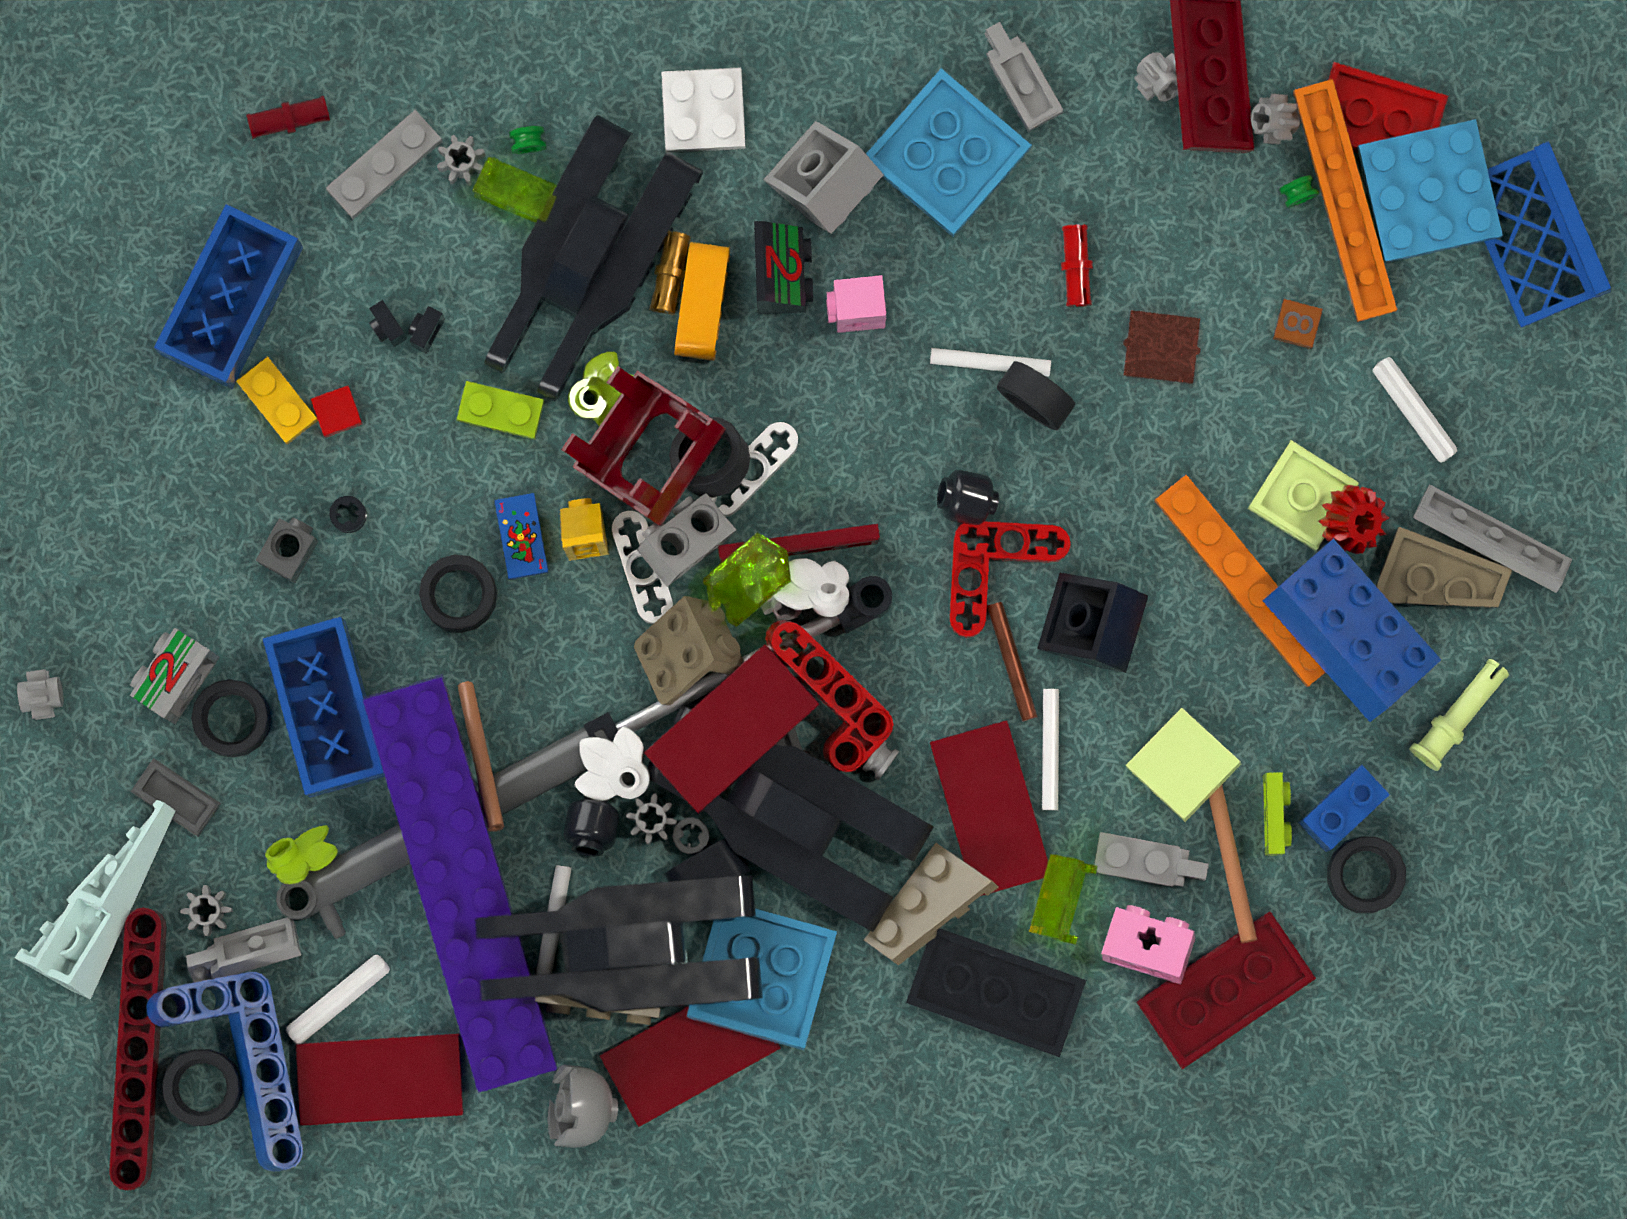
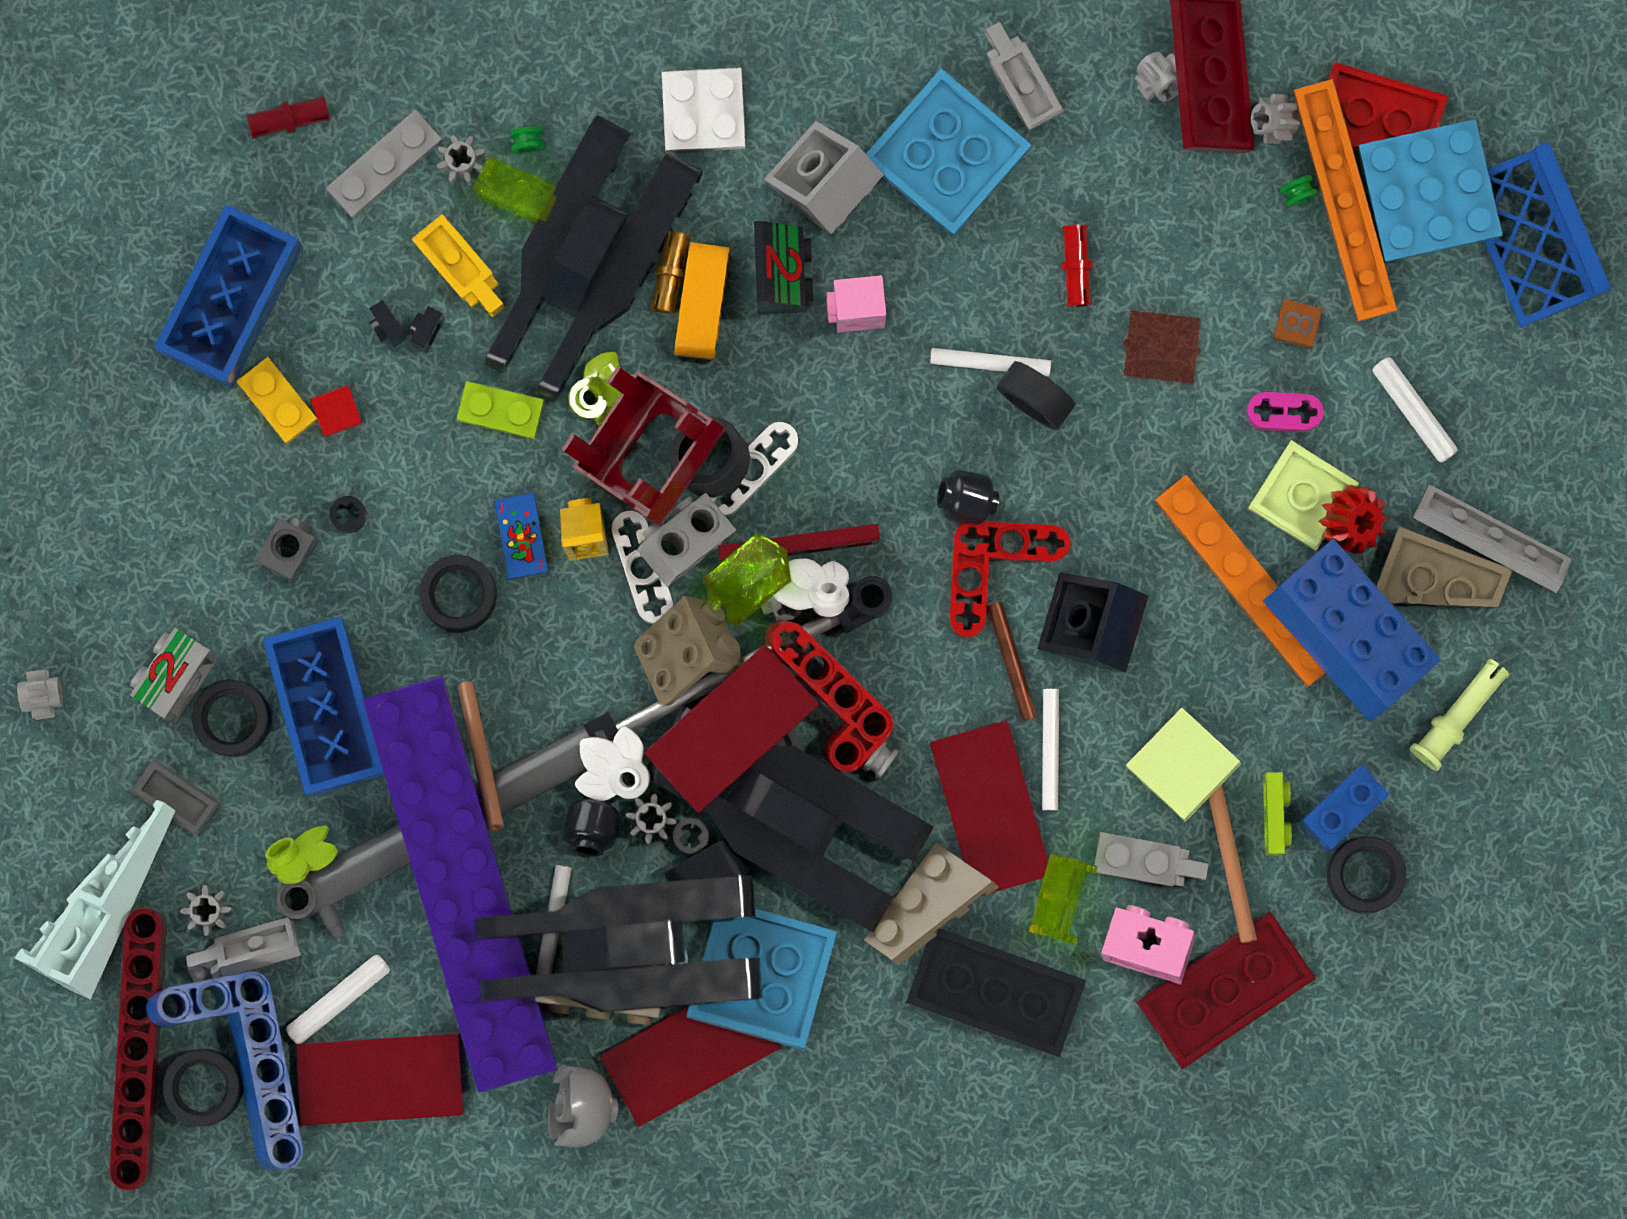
none -> yellow hinge [412,214,505,318]
none -> dark pink beam [1246,392,1324,432]

